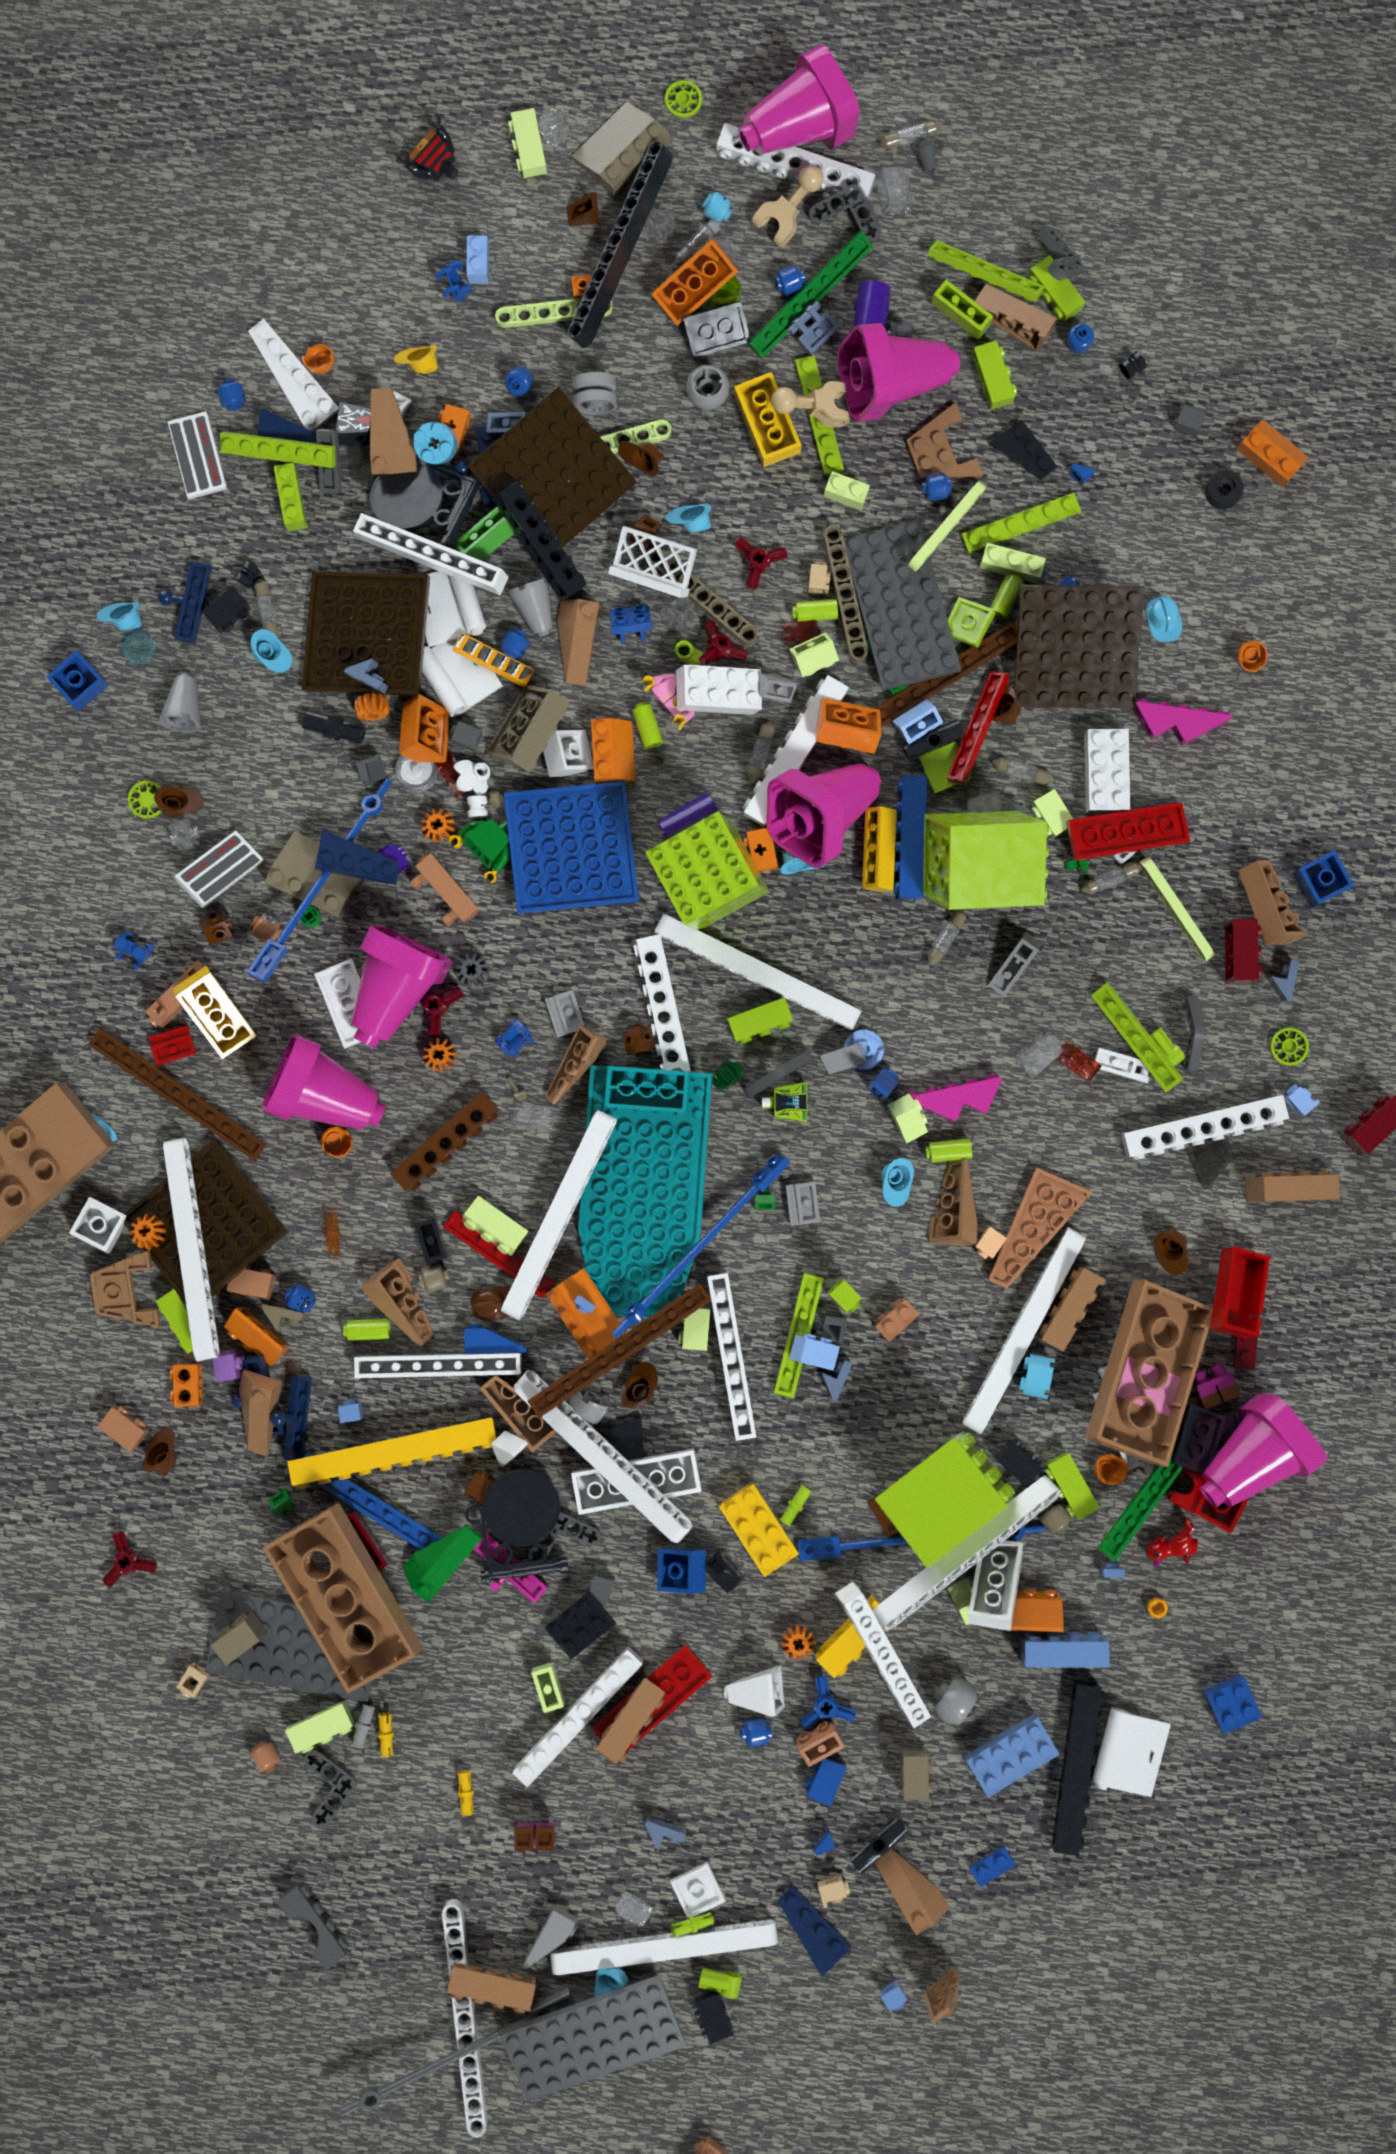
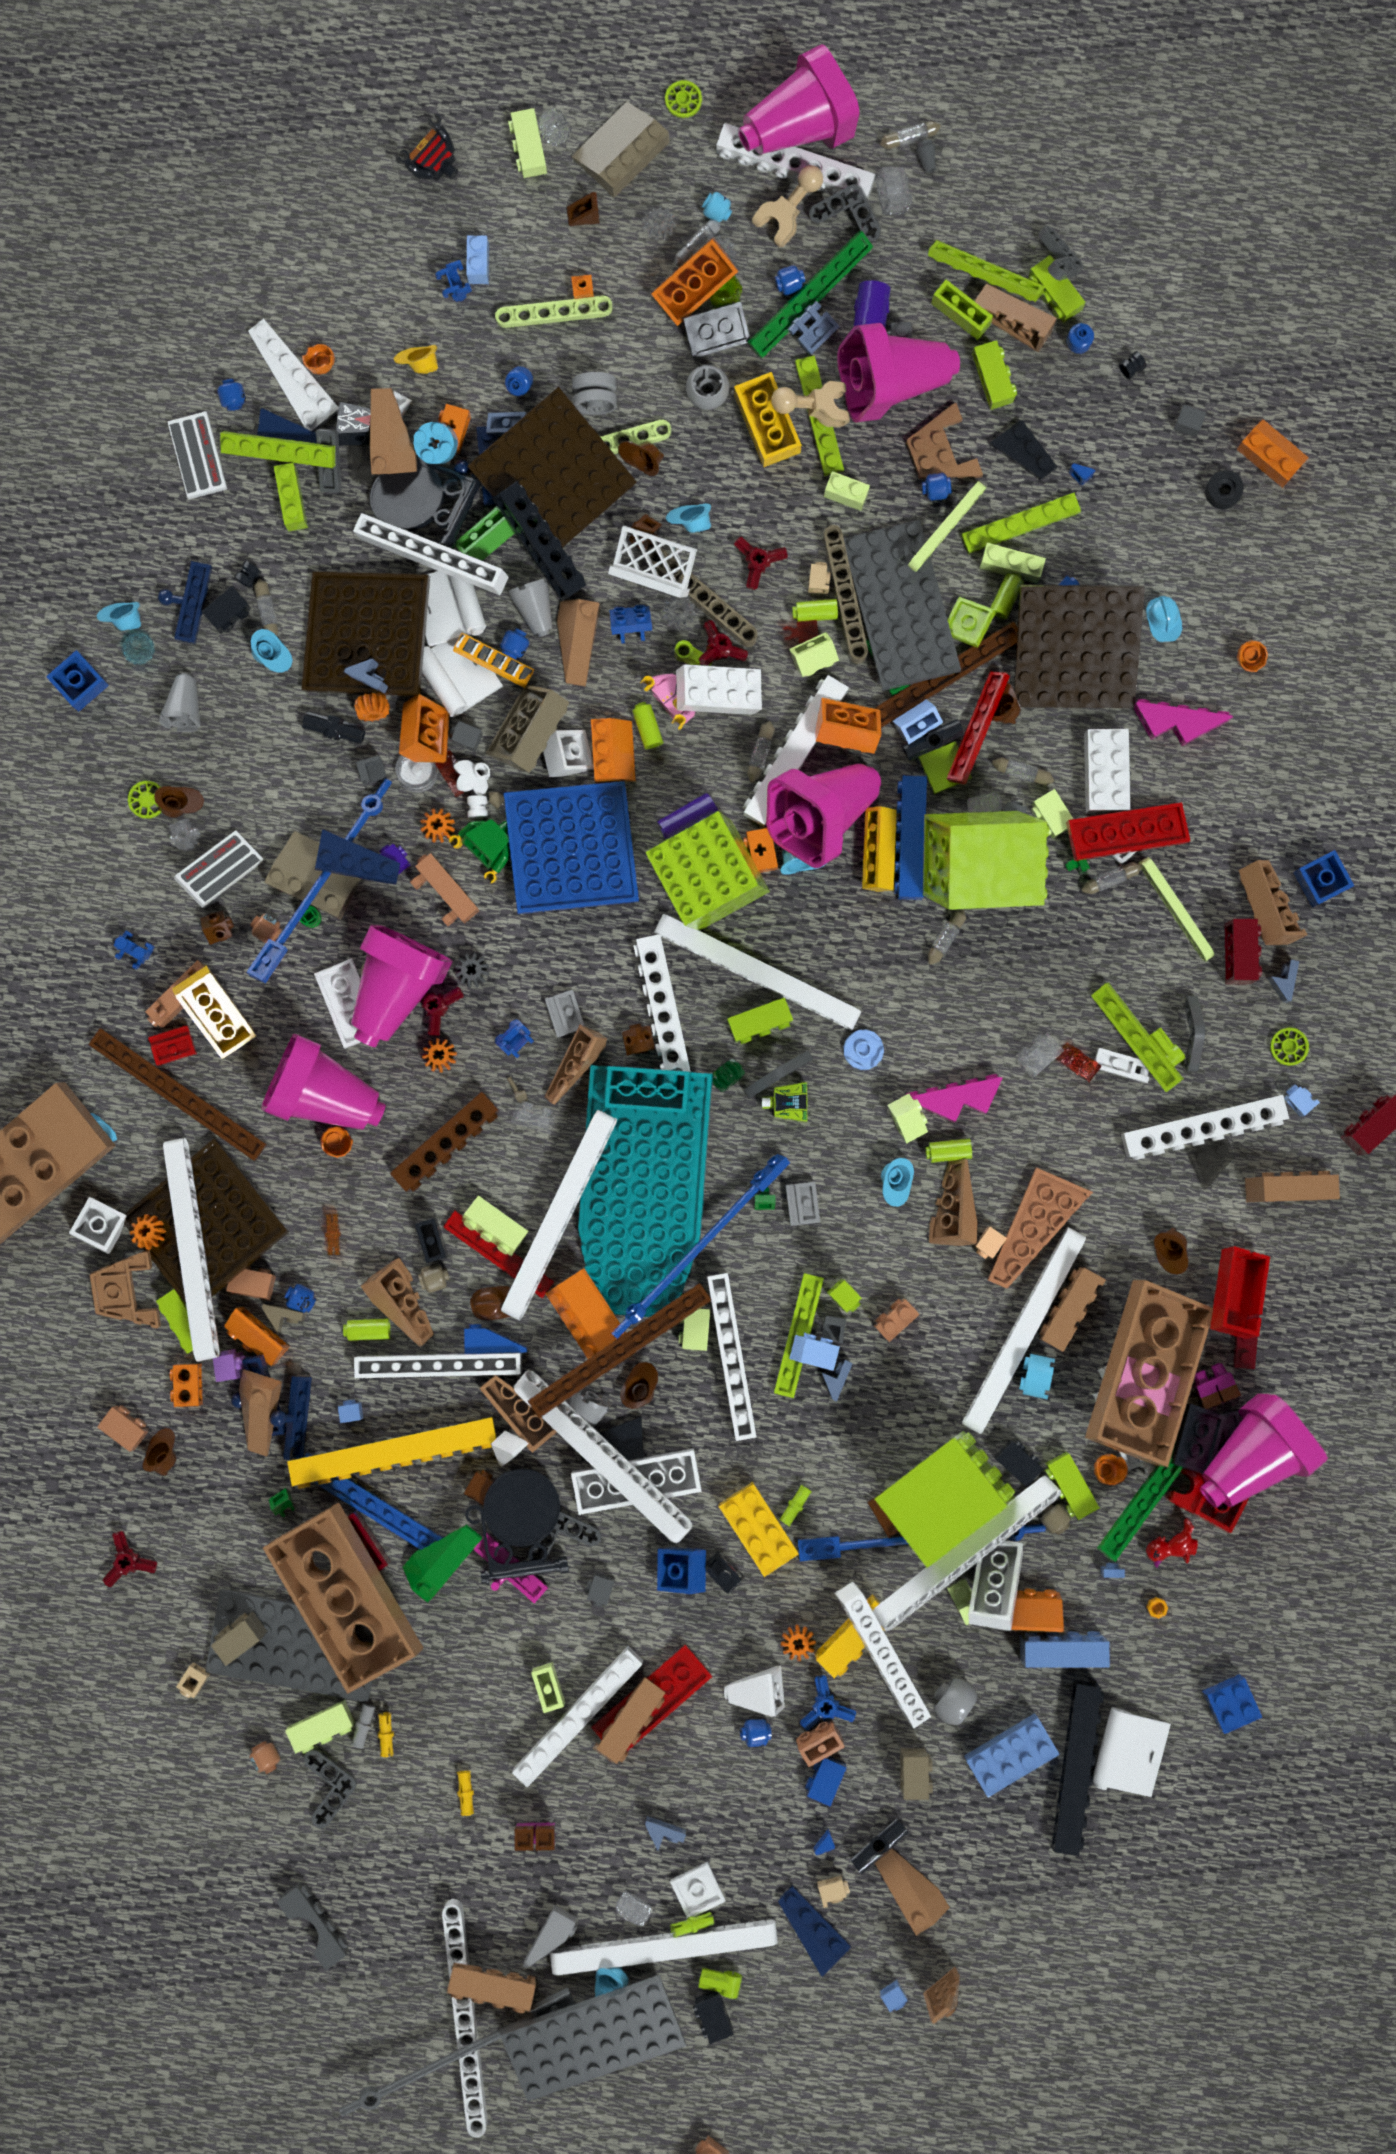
black plate [545,1591,616,1659] -> none
black beam [568,141,673,348] -> none
medium blue plate [574,1295,596,1314] -> none
light grey slope [759,673,797,703] -> none
light grey slope [820,1043,867,1074] -> none
blue slope [867,1068,899,1101] -> none
blue plate [969,1846,1016,1887] -> none
light grey slope [988,932,1042,997] -> none

